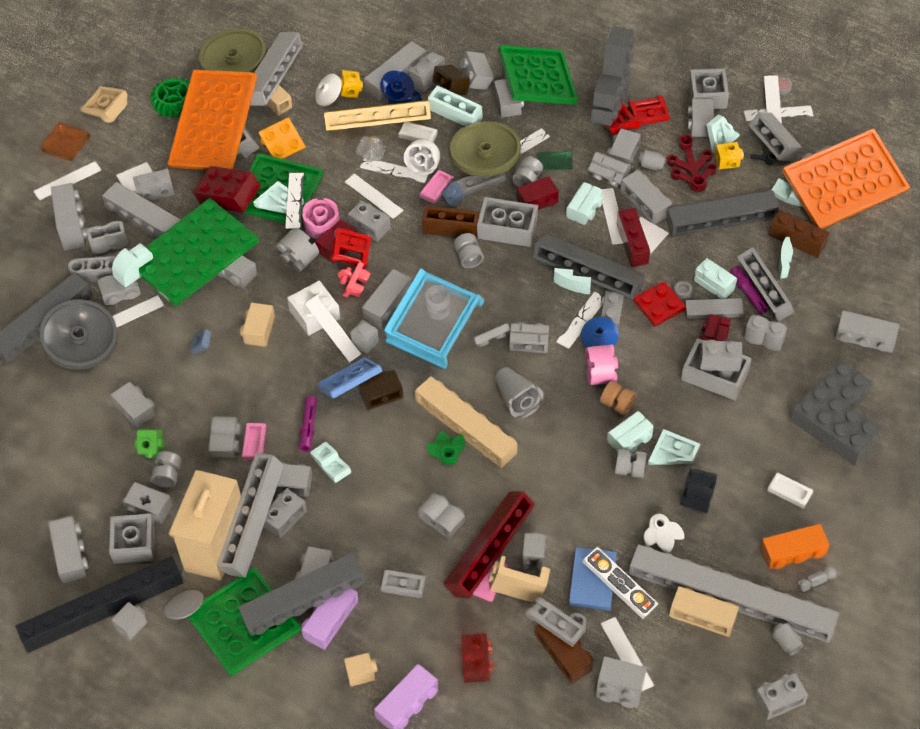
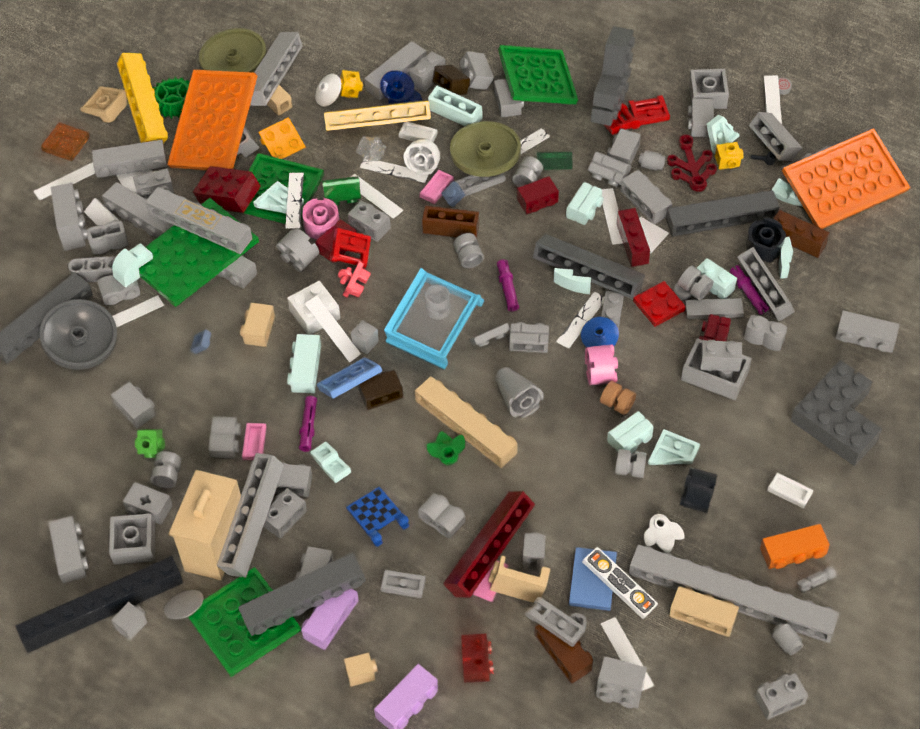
light grey brick [362,269,412,328] -> none
light grey brick [477,197,538,247] -> none
white sticker [744,106,813,121] -> none
none -> white tile [84,198,119,226]
none -> light grey brick [92,140,167,178]
none -> yellow brick [117,53,168,144]
none -> light grey brick [145,187,252,254]
none -> light aqua brick [287,334,321,393]
none -> green slope [323,176,361,205]
none -> blue flag [346,486,410,547]
none -> magenta pin [496,259,519,312]
none -> light grey wheel [678,266,714,300]
none -> black brick [746,218,786,263]

